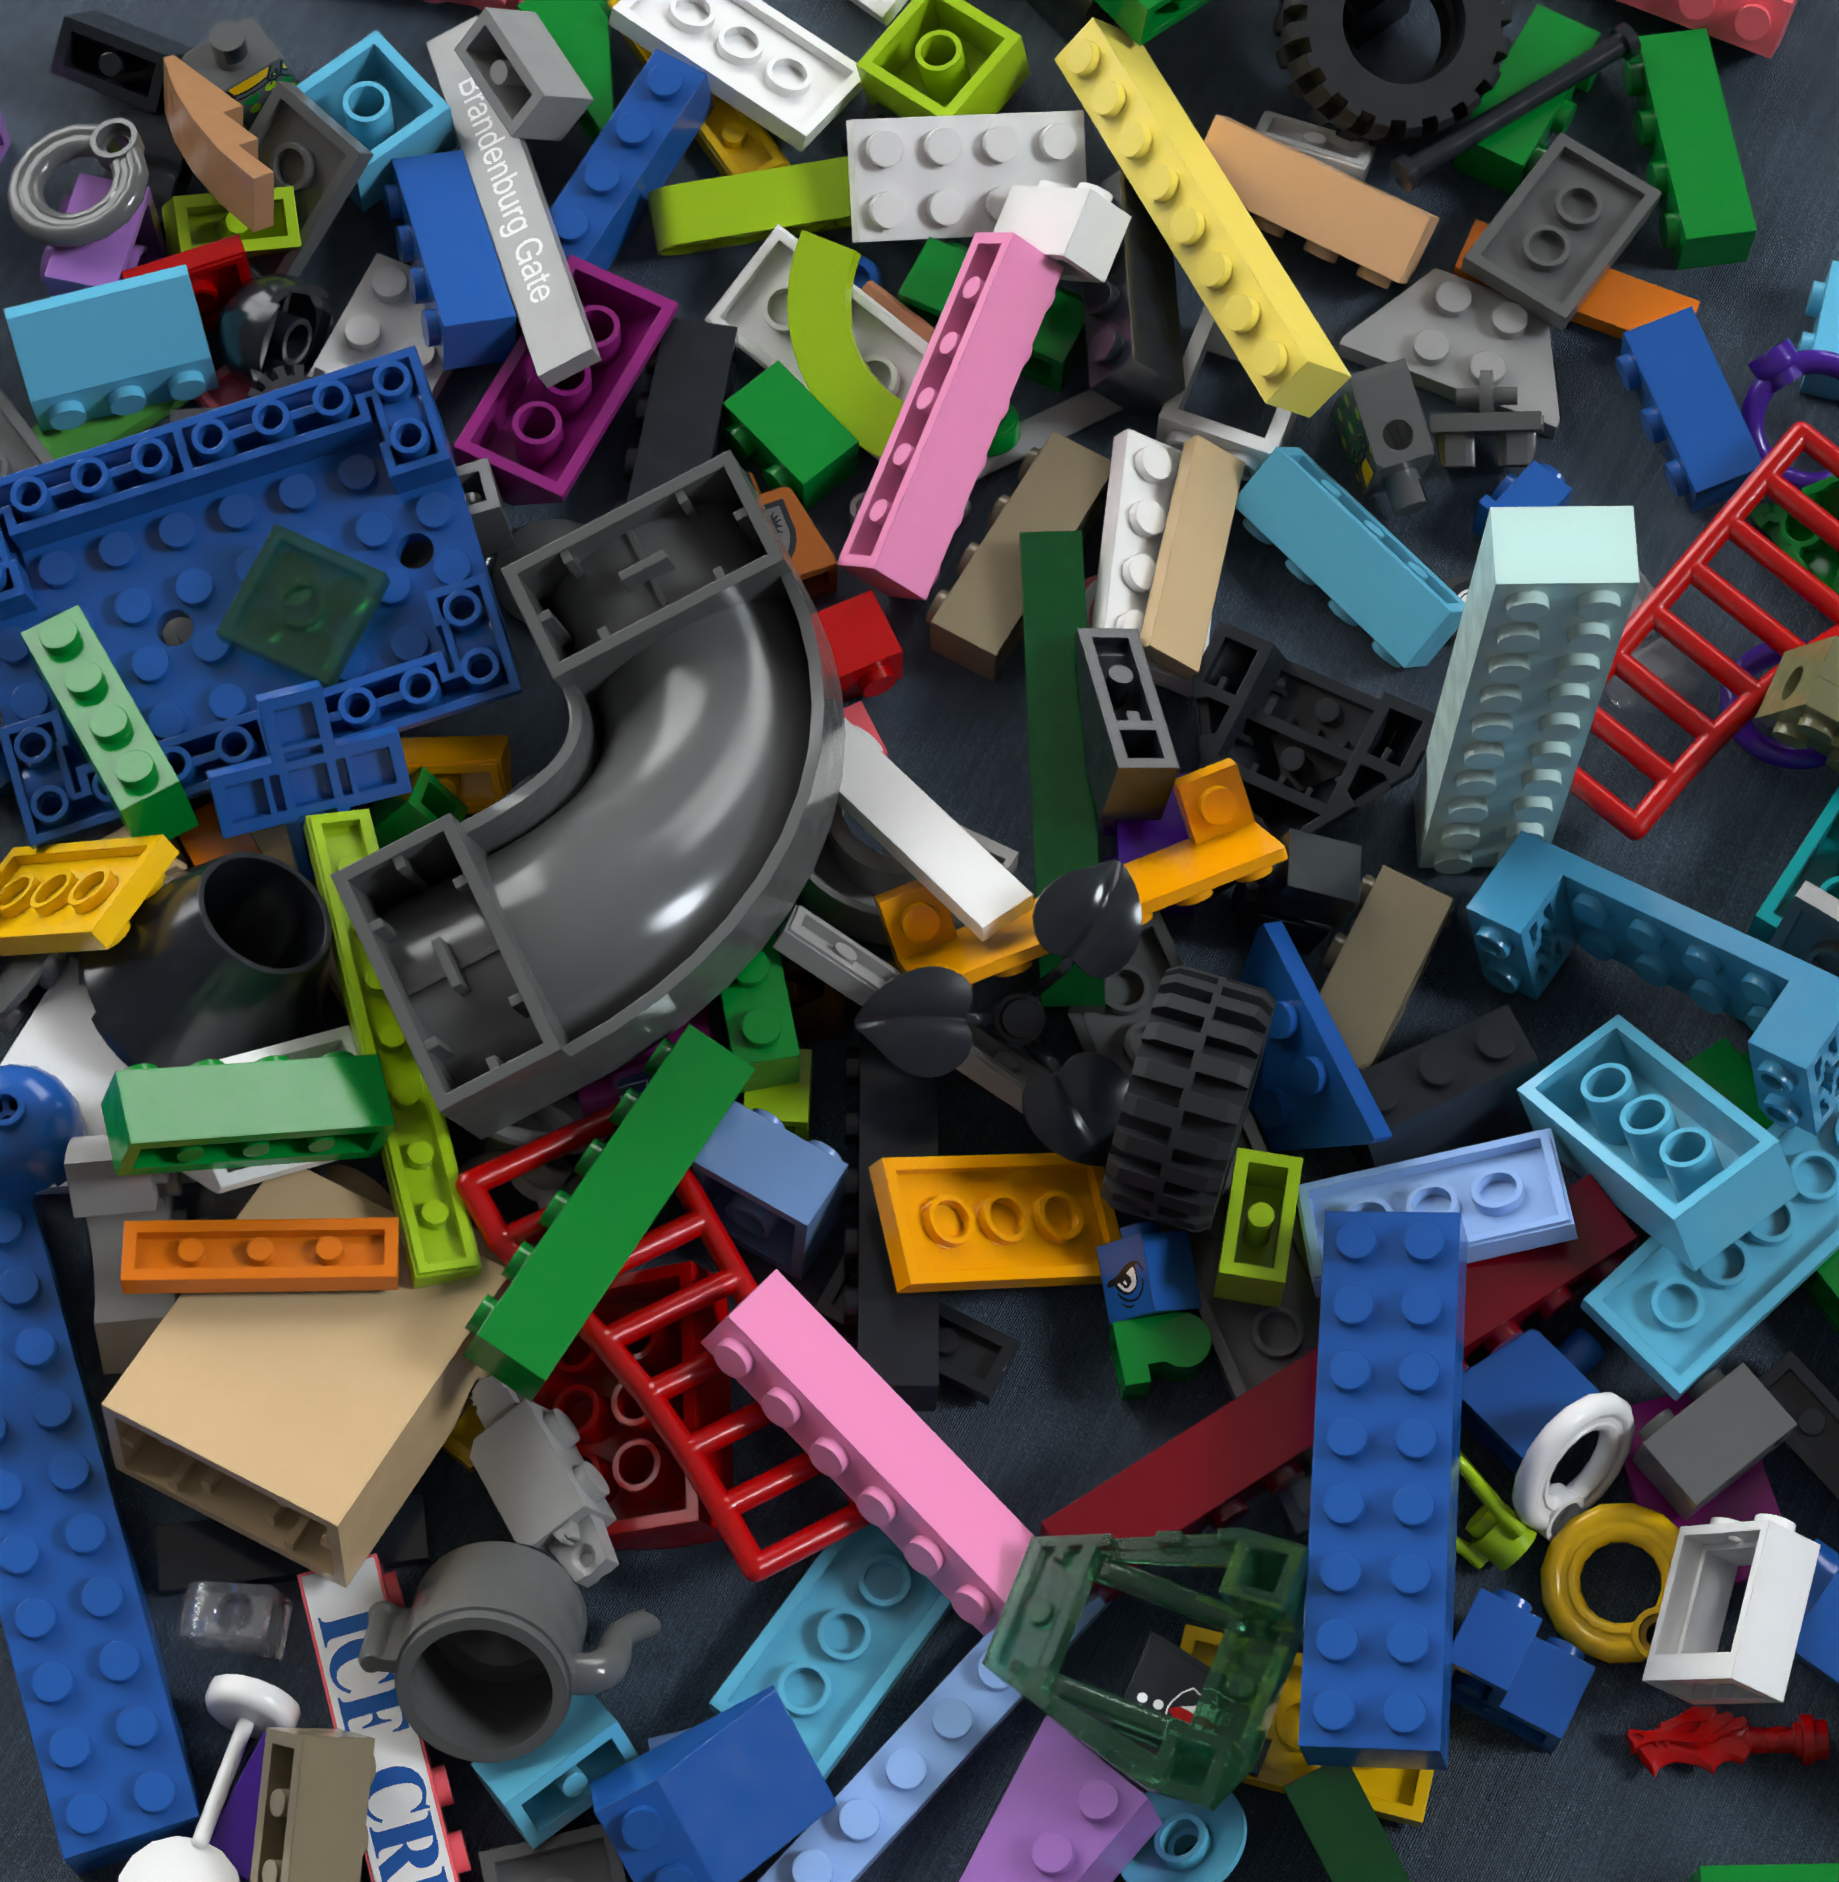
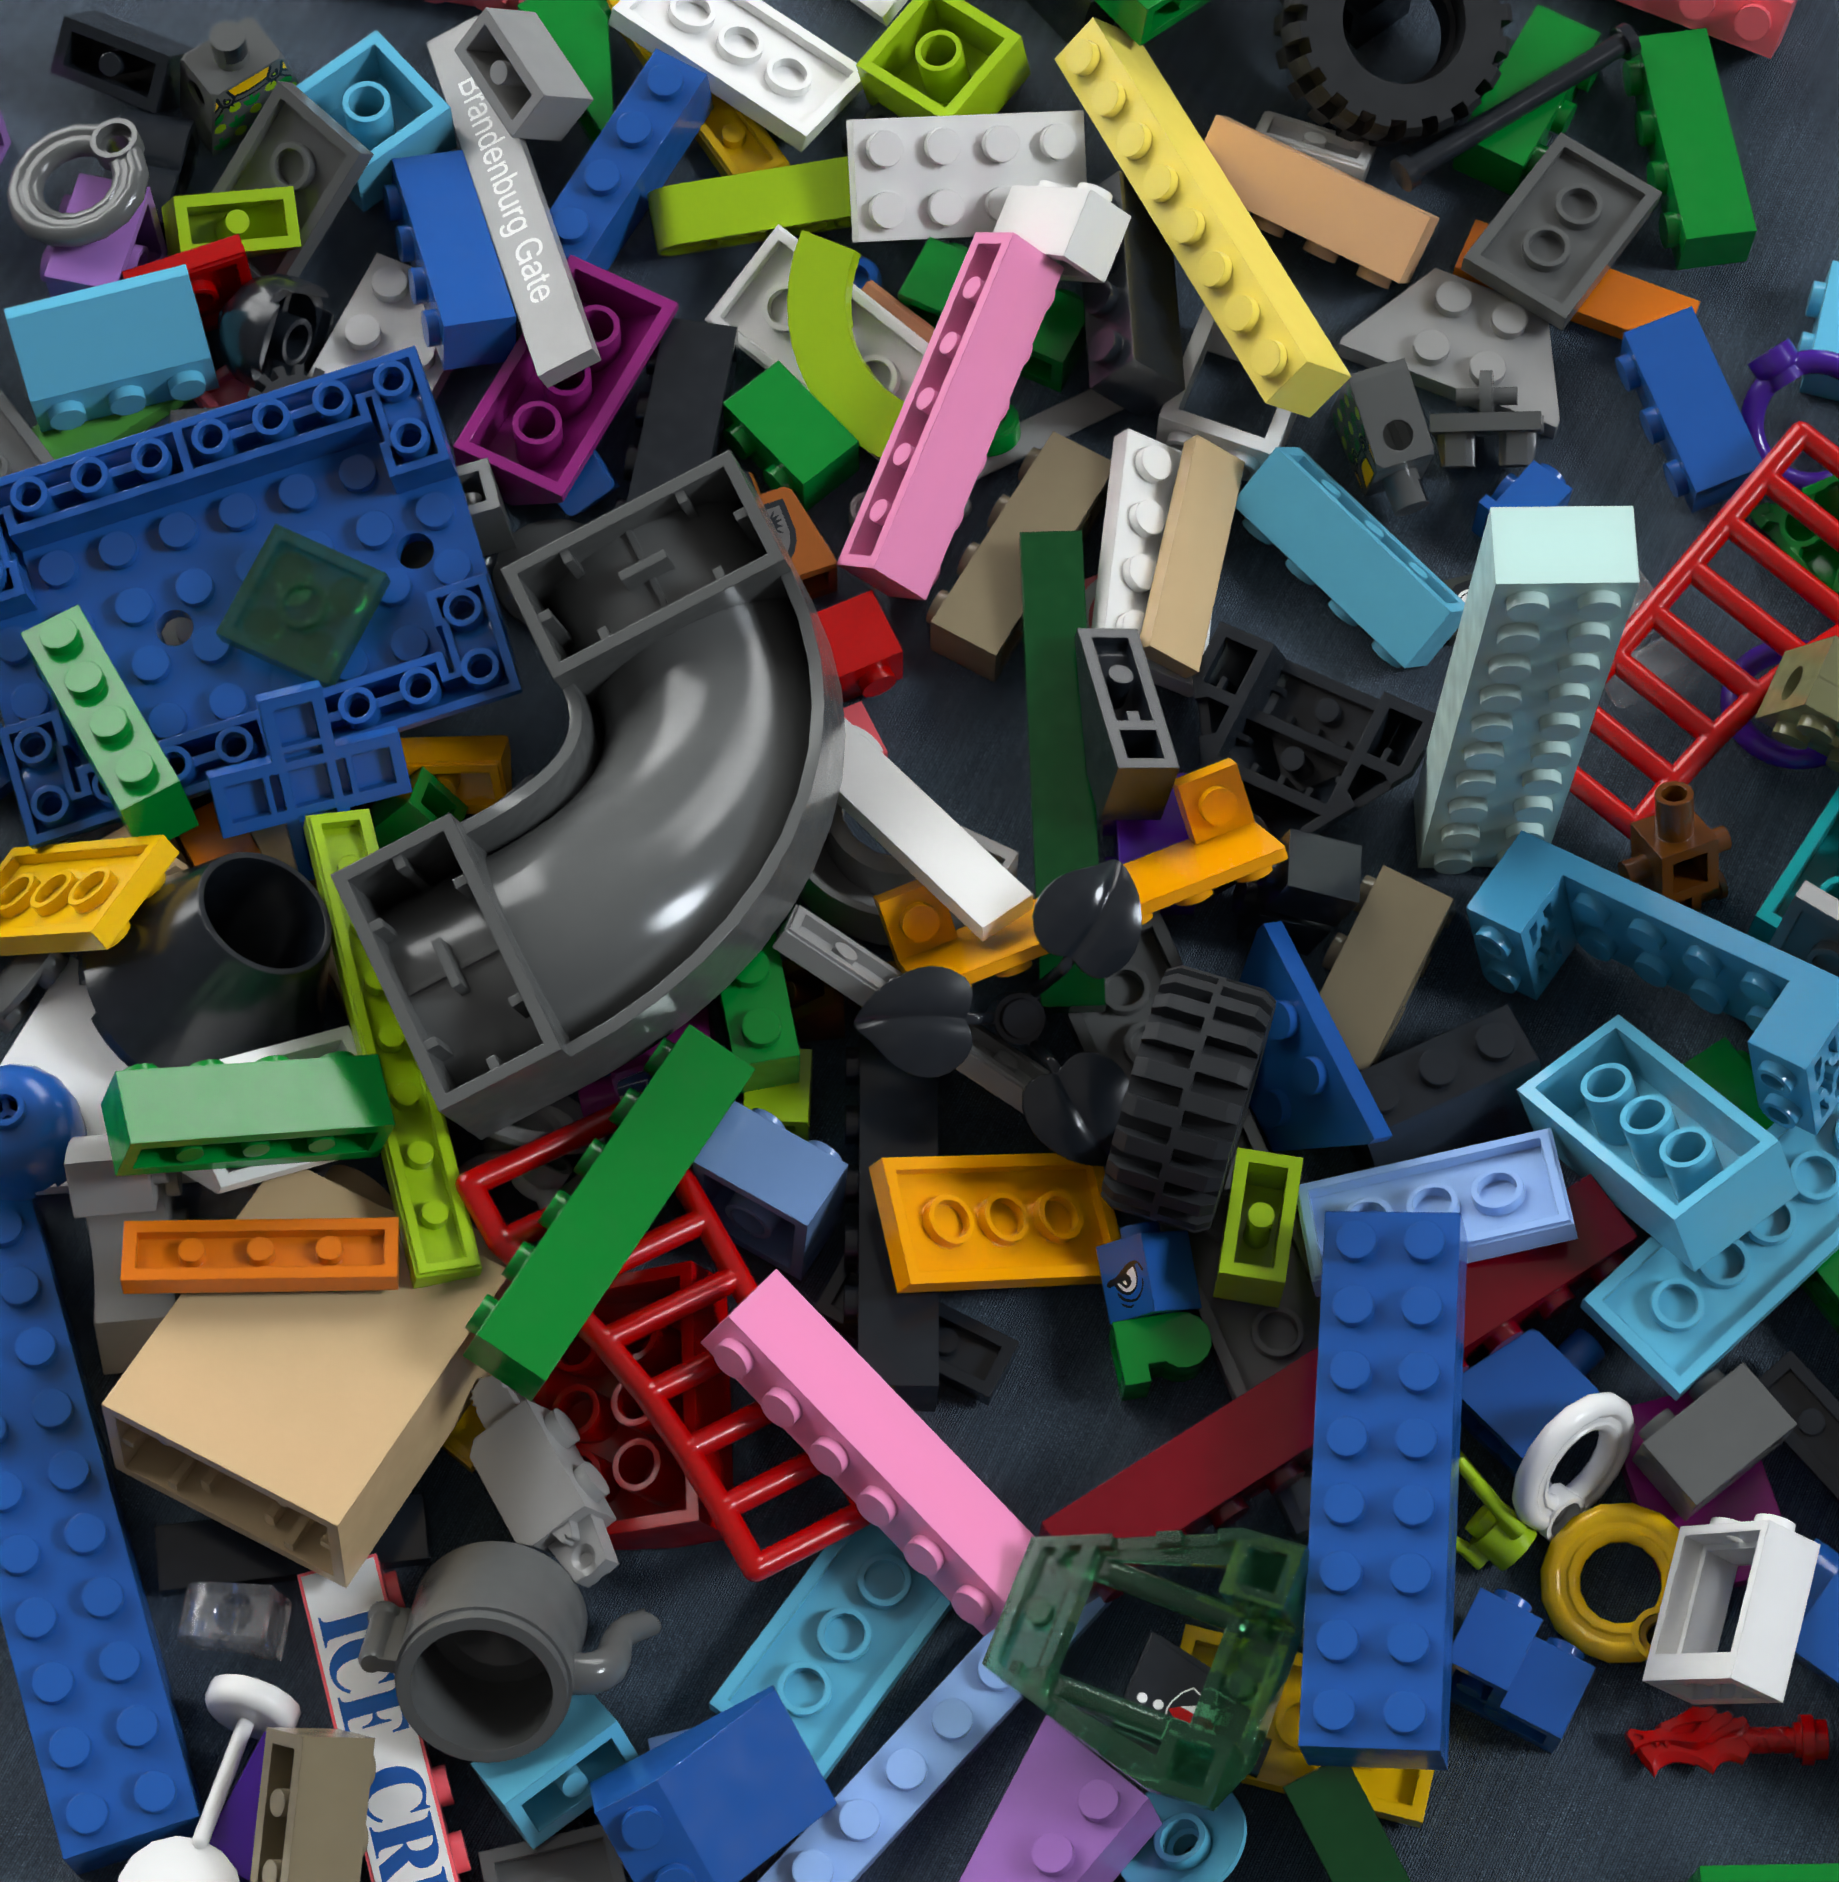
medium nougat slope [163,54,274,233] -> none
none -> blue piece [558,450,620,516]
none -> reddish brown piece [1618,781,1732,912]

